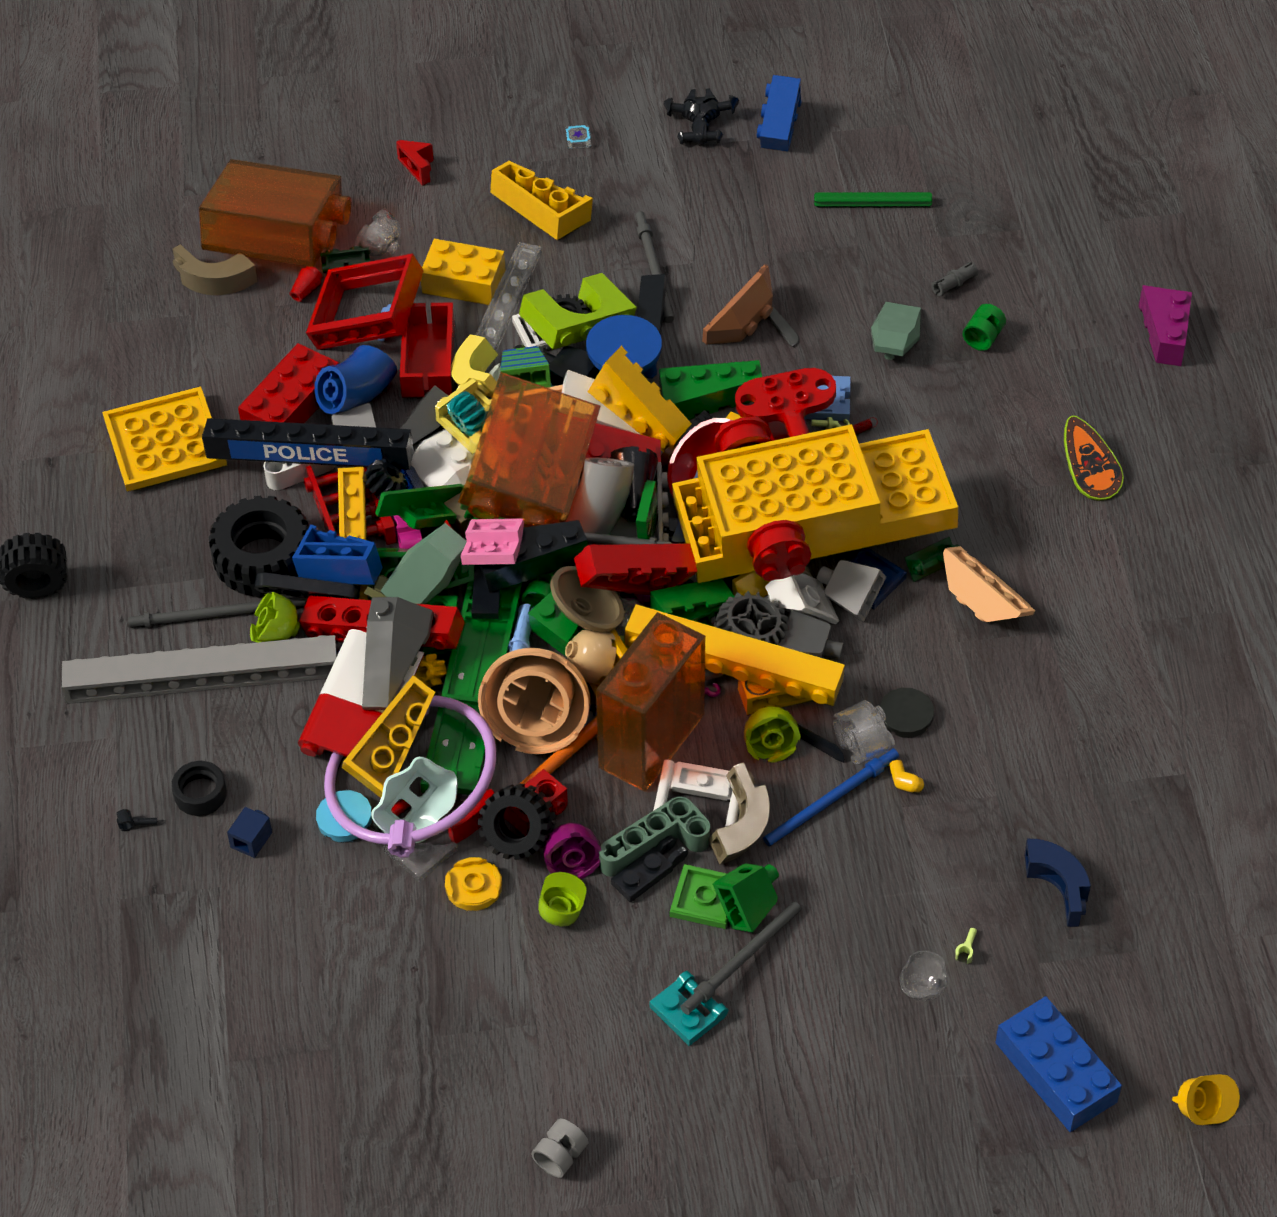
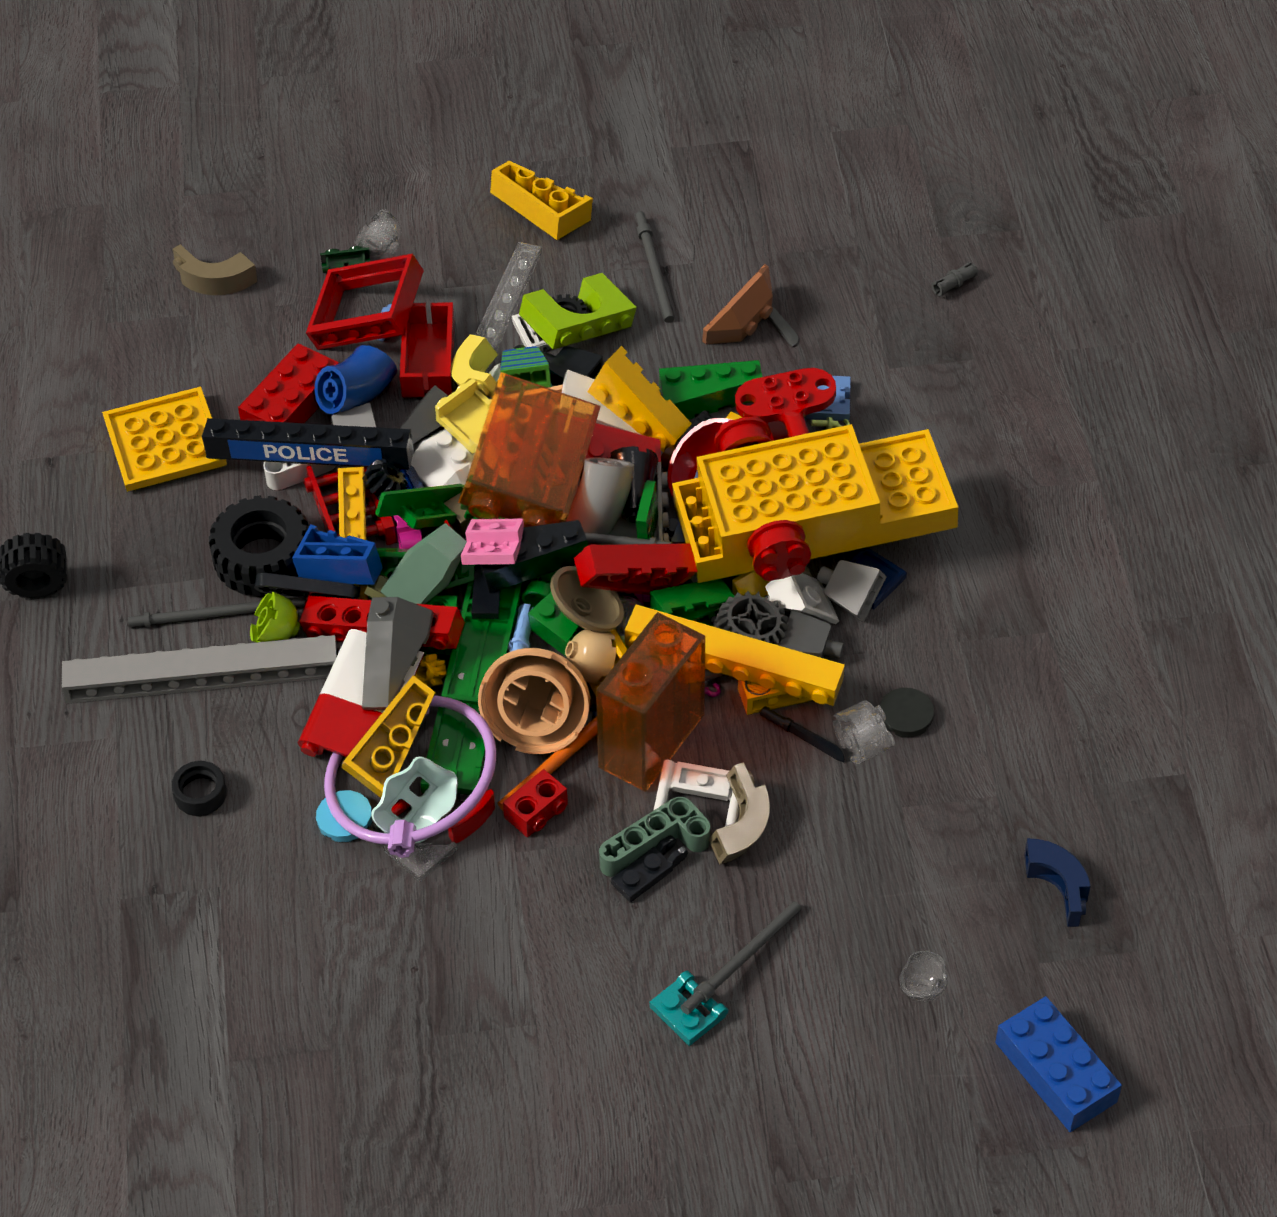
black hand [117,809,157,831] -> none
clear orange brick [199,159,352,267] -> none
dark blue brick [227,807,272,858] -> none
red cone [289,265,323,302] -> none
red slope [396,140,434,186] -> none
yellow brick [421,238,506,306] -> none
yellow tile [445,857,502,911] -> none
teal gear [447,391,489,437] -> none
black tyre [478,783,555,860] -> none
light grey wheel [531,1118,589,1178] -> none
lime cap [538,872,587,927] -> none
magenta cylinder [543,823,601,879] -> none
clear tile [565,125,591,149] -> none
blue piece [586,315,662,378] -> none
black tile [637,274,667,335] -> none
black piece [663,88,739,145] -> none
bright green tile [670,864,728,929] -> none
green torso [713,864,779,932] -> none
lime cylinder [744,706,801,762] -> none
blue wedge [757,75,802,151] -> none
blue bar [763,748,899,847] -> none
green axle [814,192,932,207] -> none
red piece [852,417,878,435] -> none
sand green piece [871,302,921,360] -> none
yellow arm [889,760,924,792] -> none
dark green hinge [904,536,959,582] -> none
light nougat wedge [943,546,1035,622] -> none
yellowish green hand [955,928,977,964] -> none
green wheel [962,304,1006,351] -> none
shield [1064,416,1124,501] -> none
magenta wedge [1139,285,1192,366] -> none
yellow piece [1172,1074,1240,1125] -> none

